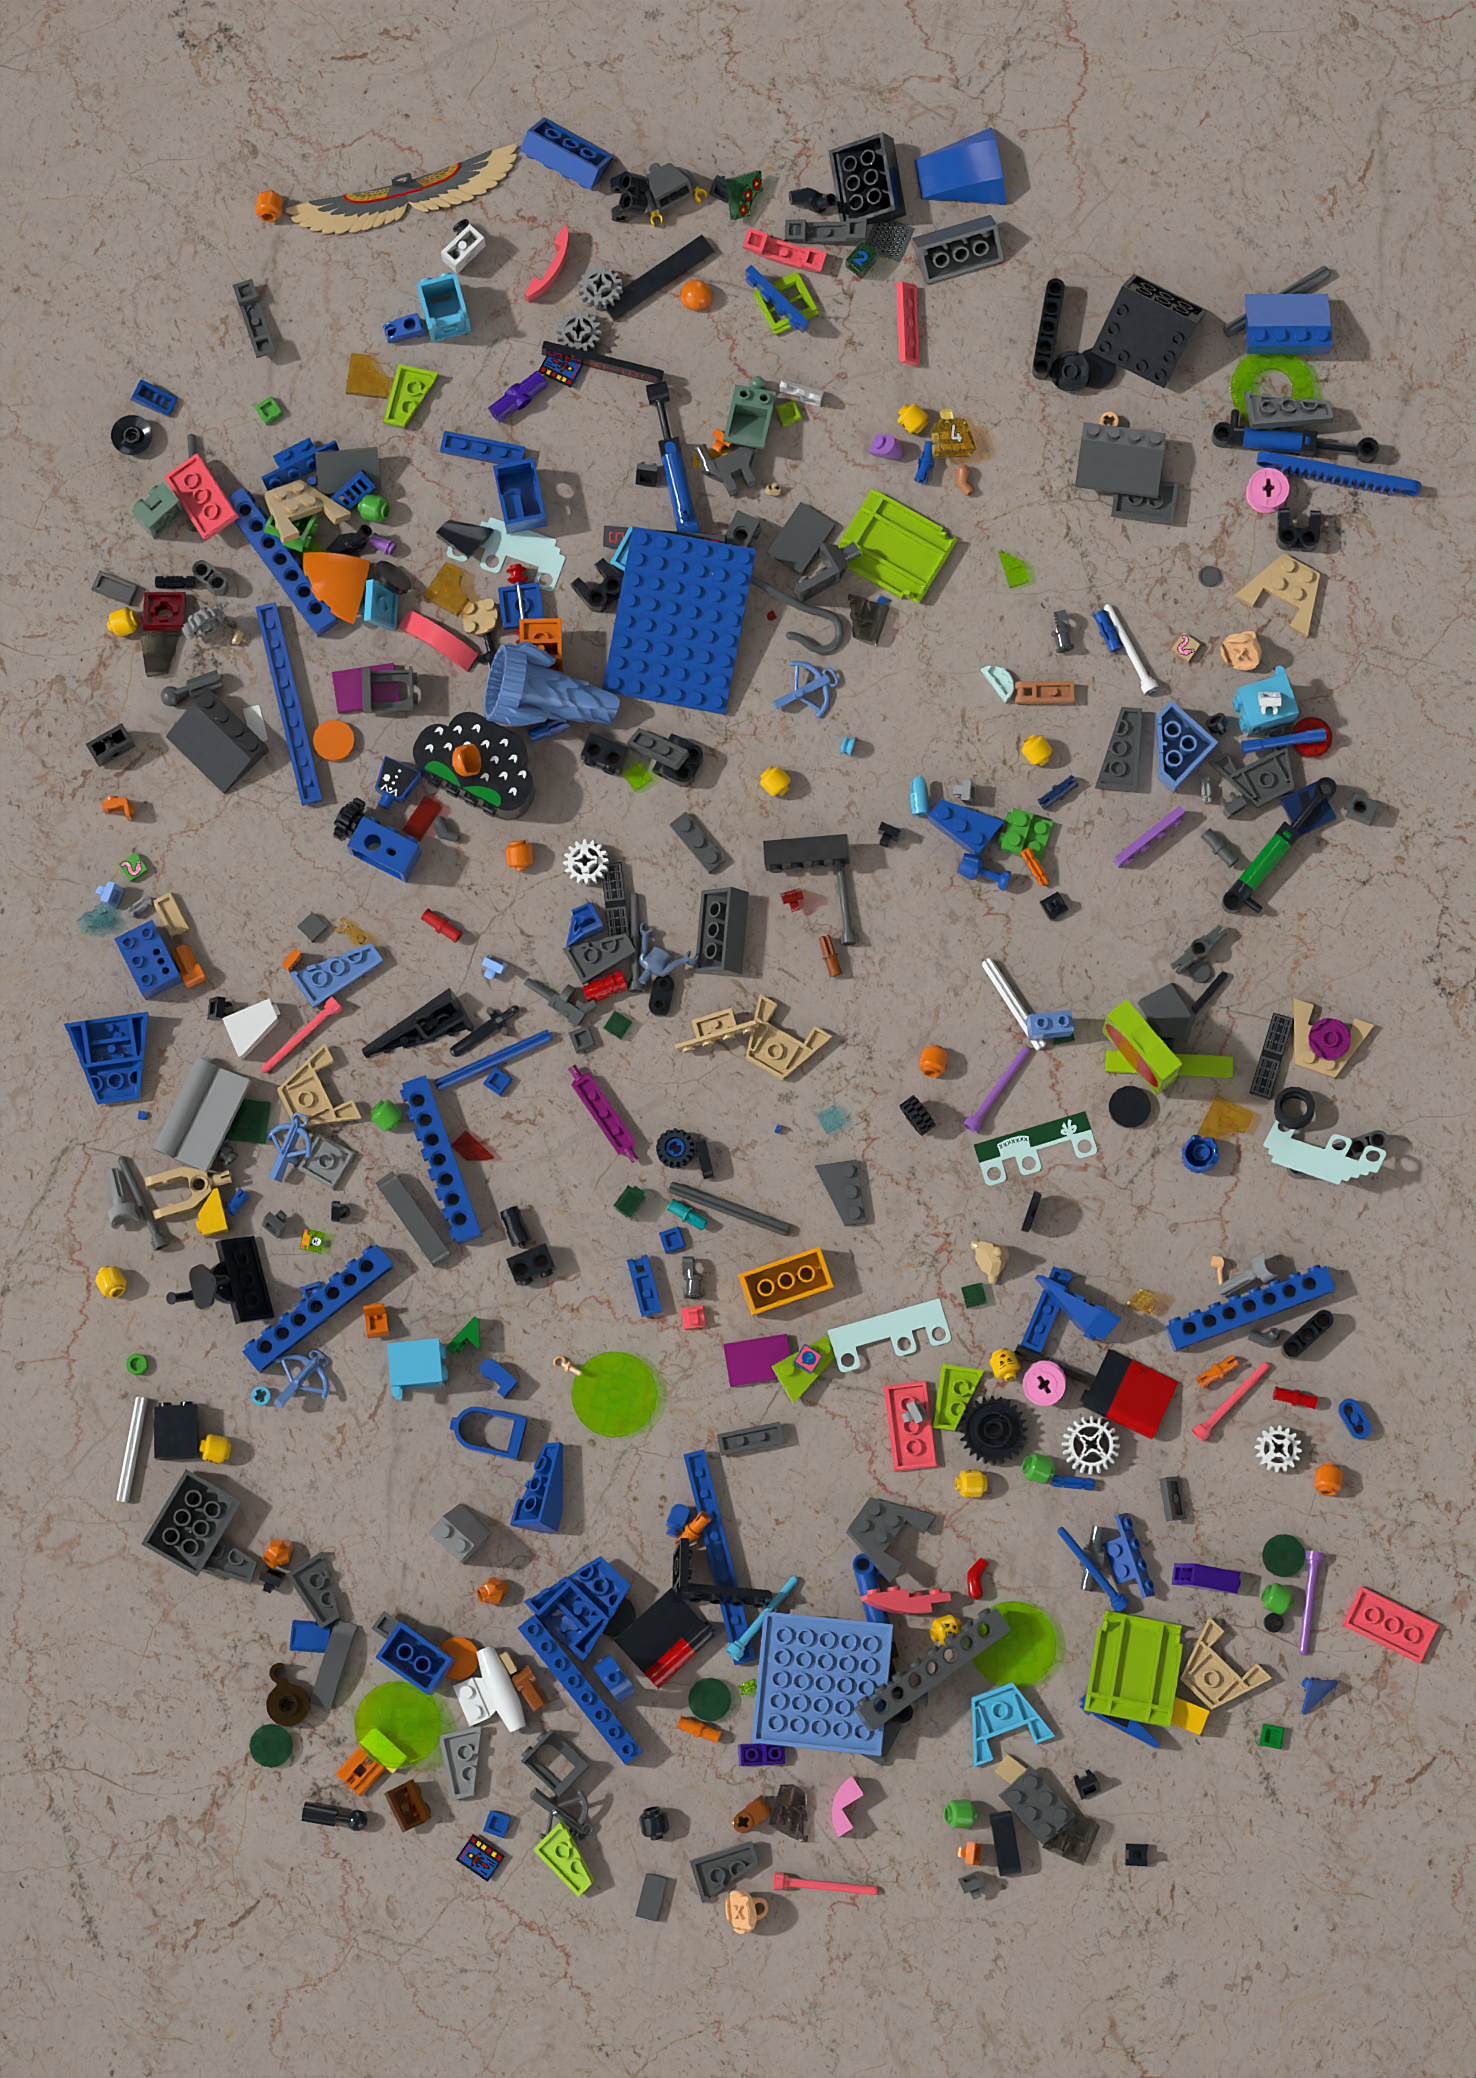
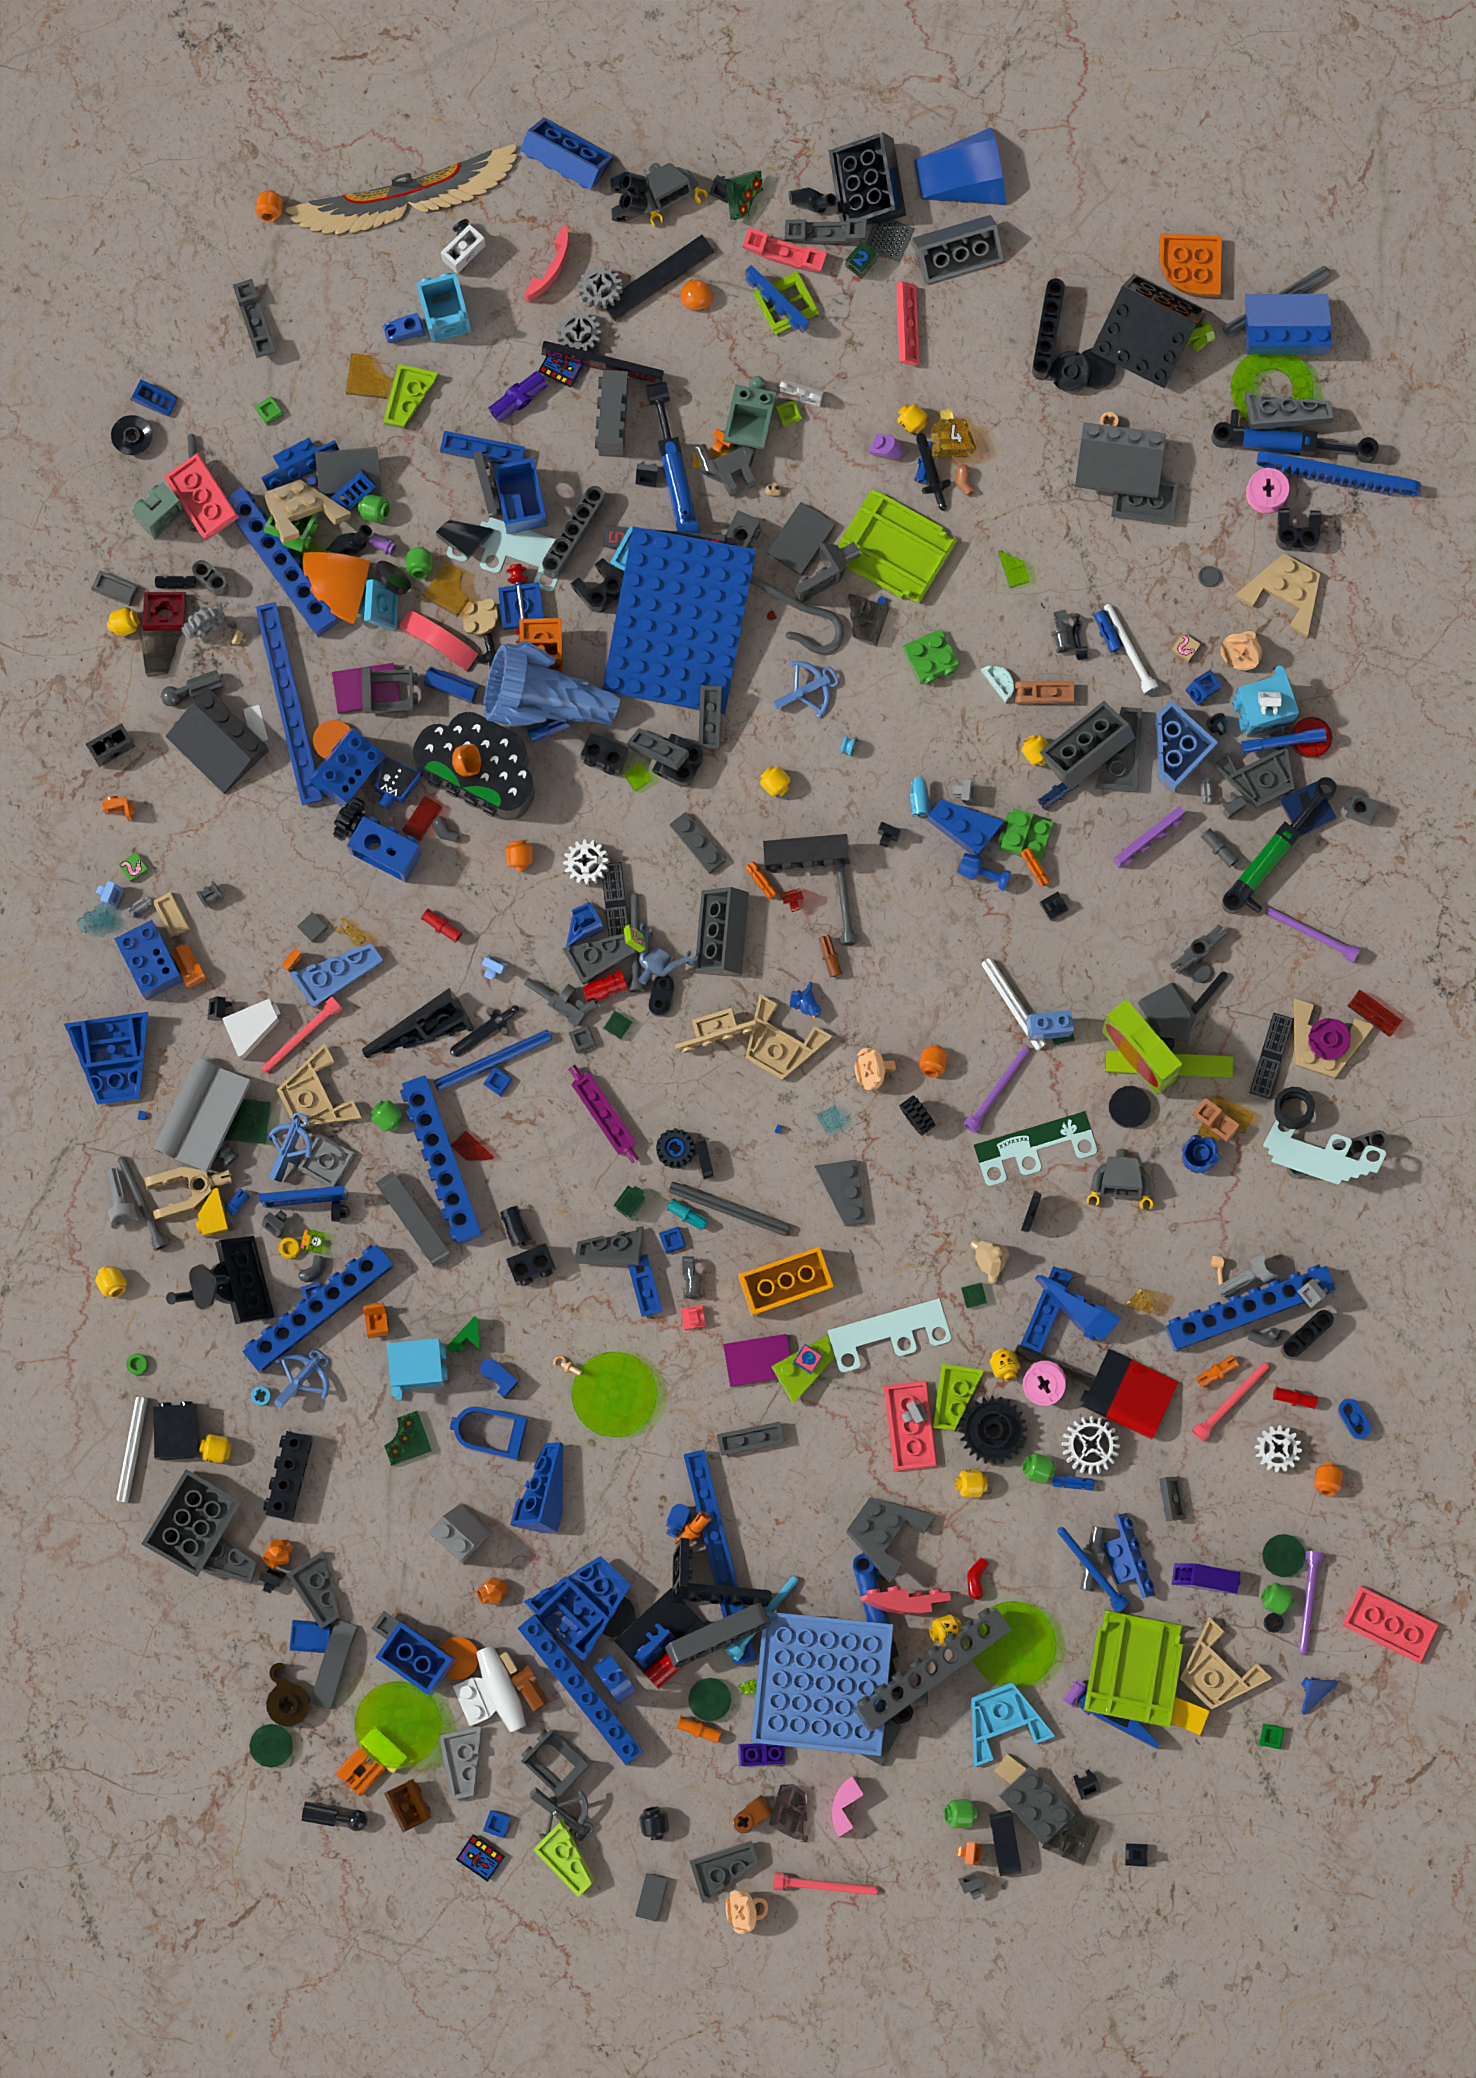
none -> dark grey bush [196,881,224,908]
none -> blue tile [259,1186,348,1208]
none -> black brick [263,1431,314,1522]
none -> yellow tile [278,1237,300,1259]
none -> dark grey arm [298,1255,325,1283]
none -> blue piece [308,728,385,806]
none -> clear green tile [384,1411,432,1466]
none -> bright green head [406,547,433,579]
none -> blue piece [423,666,479,704]
none -> dark grey plate [473,451,500,517]
none -> dark grey beam [542,486,604,578]
none -> dark grey wing [575,1226,644,1265]
none -> dark grey wedge [595,370,628,457]
none -> lime tile [624,925,646,953]
none -> blue plate [634,1624,676,1669]
none -> dark grey beam [665,1603,771,1668]
none -> dark grey plate [698,684,722,749]
none -> orange axle [746,861,777,899]
none -> blue animal [790,982,821,1020]
none -> light nougat tile [855,1048,896,1090]
none -> bright green plate [903,629,959,684]
none -> black sword [916,433,951,511]
none -> dark grey slope [1040,701,1135,790]
none -> medium lavender pin [1063,1679,1088,1708]
none -> black piece [1072,613,1088,660]
none -> dark grey torso [1087,1148,1153,1210]
none -> orange plate [1159,233,1222,297]
none -> lime rock [1185,320,1215,352]
none -> blue bracket [1186,669,1223,705]
none -> nougat slope [1192,1098,1240,1143]
none -> medium lavender piece [1266,908,1361,963]
none -> light grey tile [1297,1279,1328,1308]
none -> clear red piece [1347,989,1403,1037]

